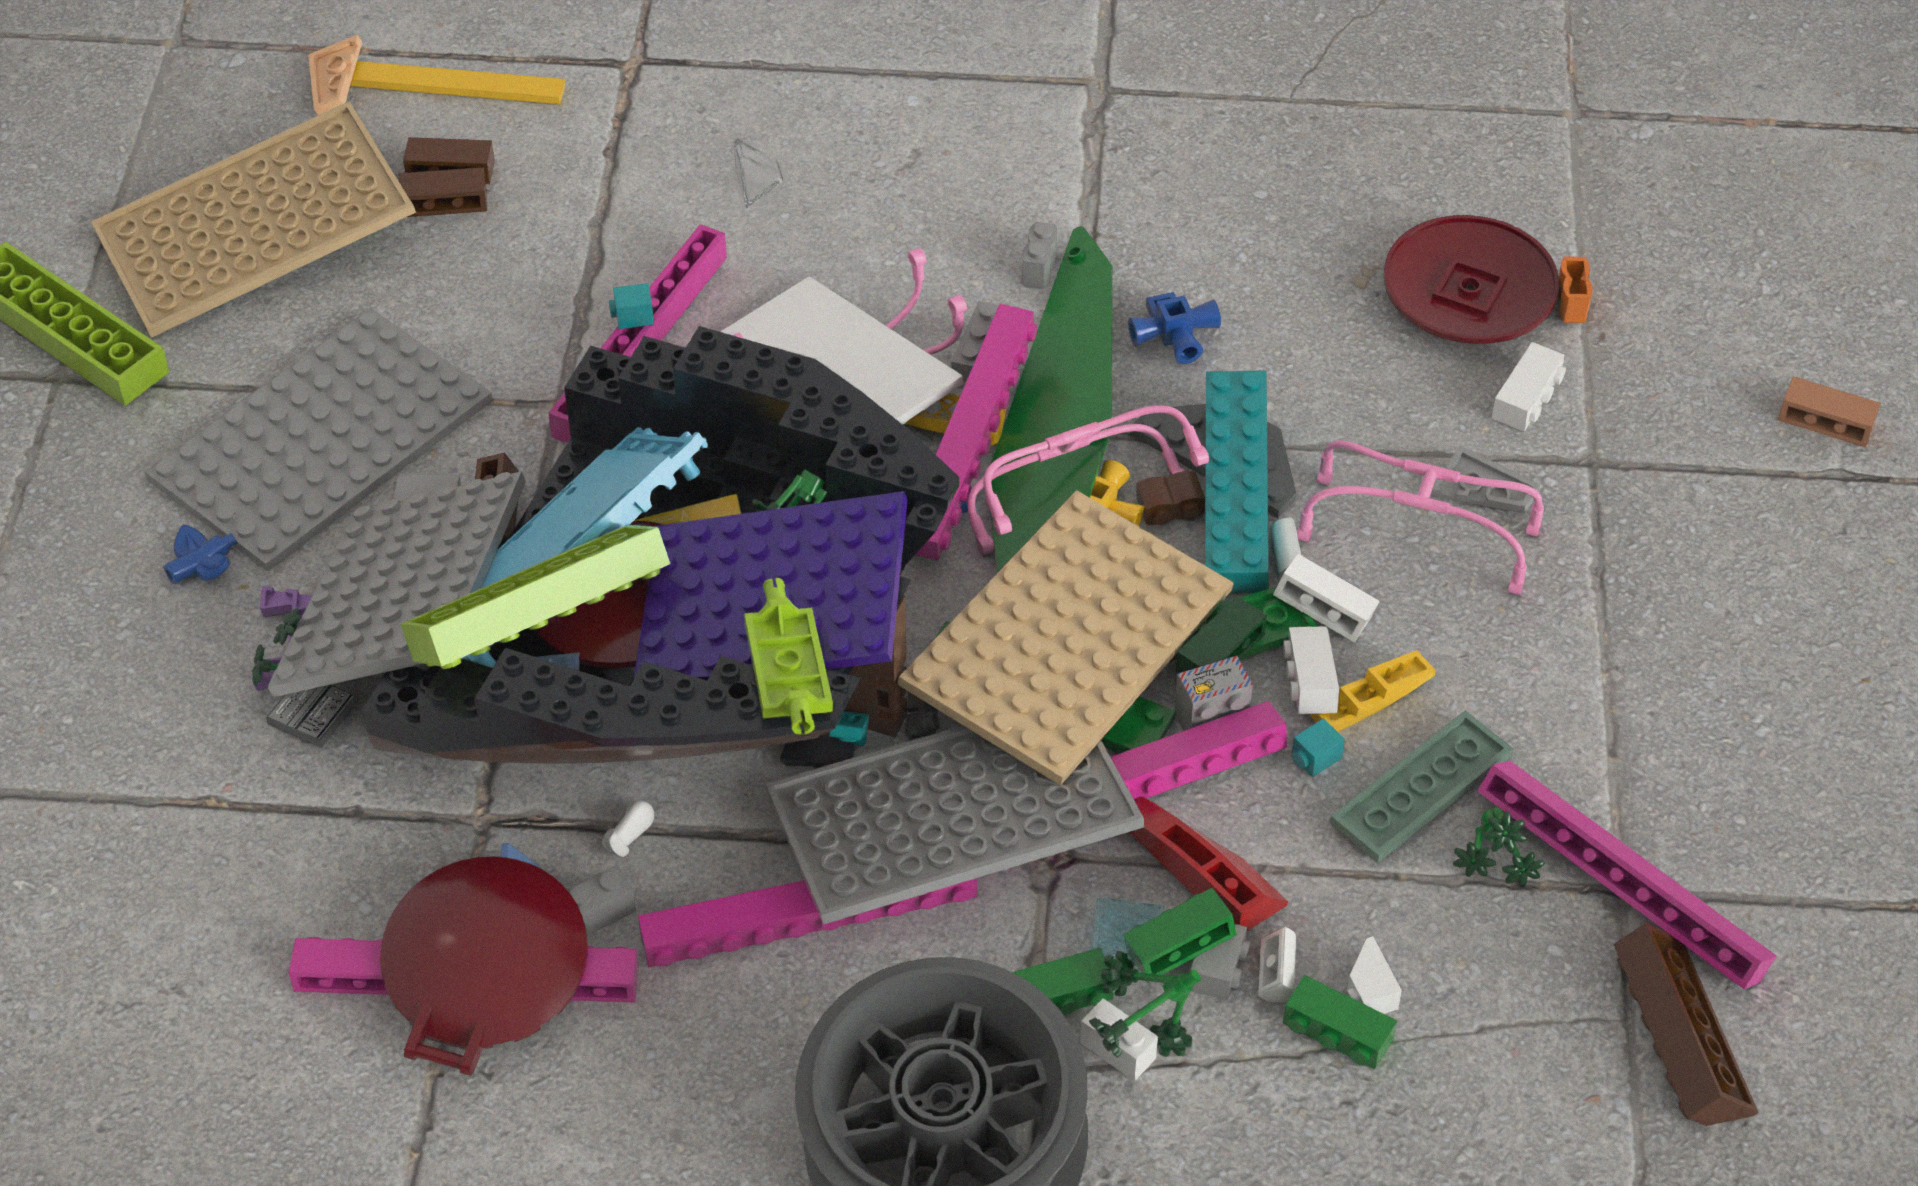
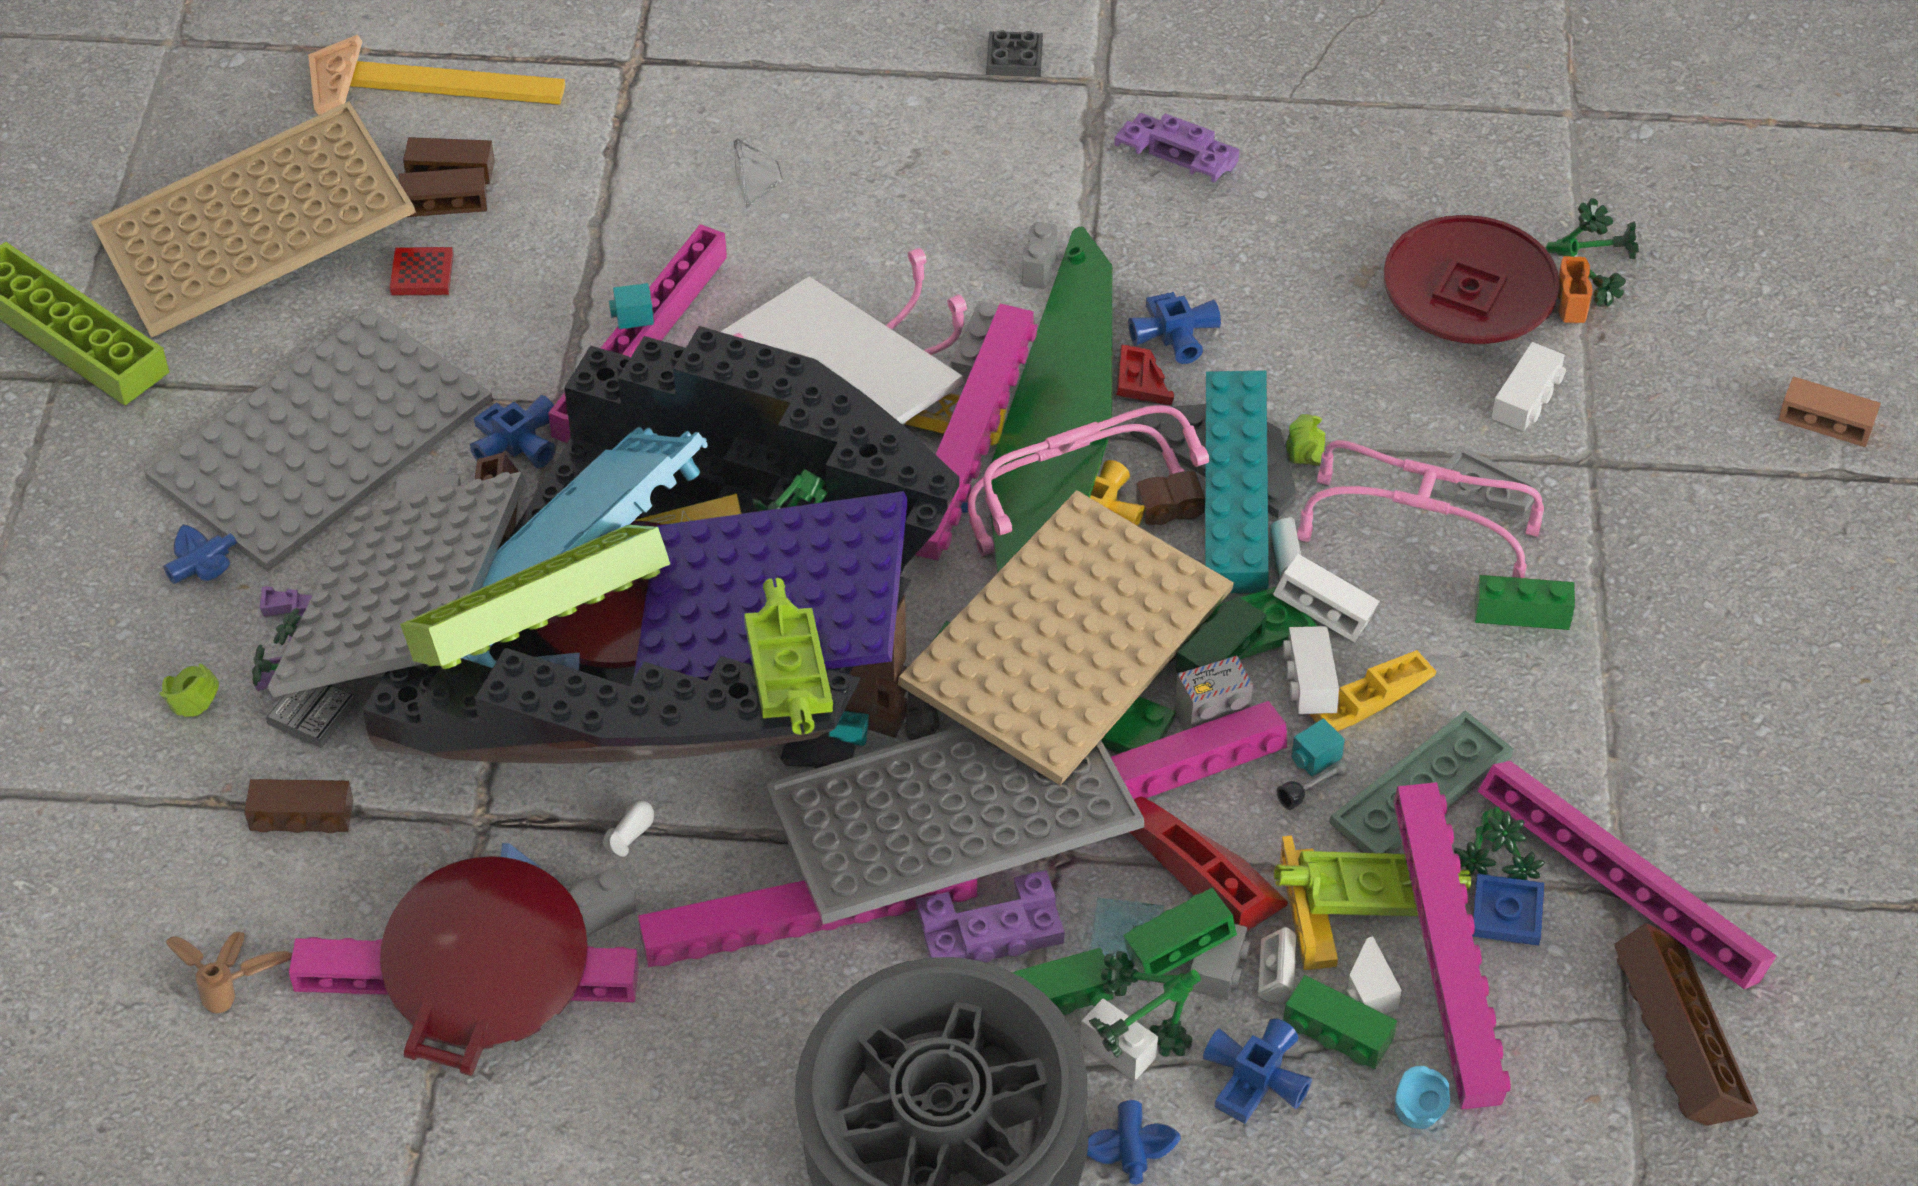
none -> lime hair [159,663,219,717]
none -> medium nougat plant [166,932,292,1013]
none -> reddish brown brick [244,779,353,833]
none -> red tile [390,247,454,295]
none -> blue brick [470,395,556,468]
none -> medium lavender bracket [916,870,1065,963]
none -> dark grey tile [986,30,1043,77]
none -> blue plant [1087,1100,1181,1185]
none -> medium lavender bracket [1114,113,1239,183]
none -> red wing [1116,344,1174,406]
none -> blue brick [1203,1018,1312,1124]
none -> lime plate [1274,851,1471,916]
none -> black hinge [1277,762,1346,810]
none -> yellow fence [1280,835,1338,970]
none -> lime hair [1286,414,1326,466]
none -> dark pink brick [1393,782,1511,1110]
none -> medium azure hair [1395,1066,1450,1129]
none -> blue plate [1472,874,1545,946]
none -> green brick [1475,575,1575,630]
none -> dark green plant [1546,198,1639,307]

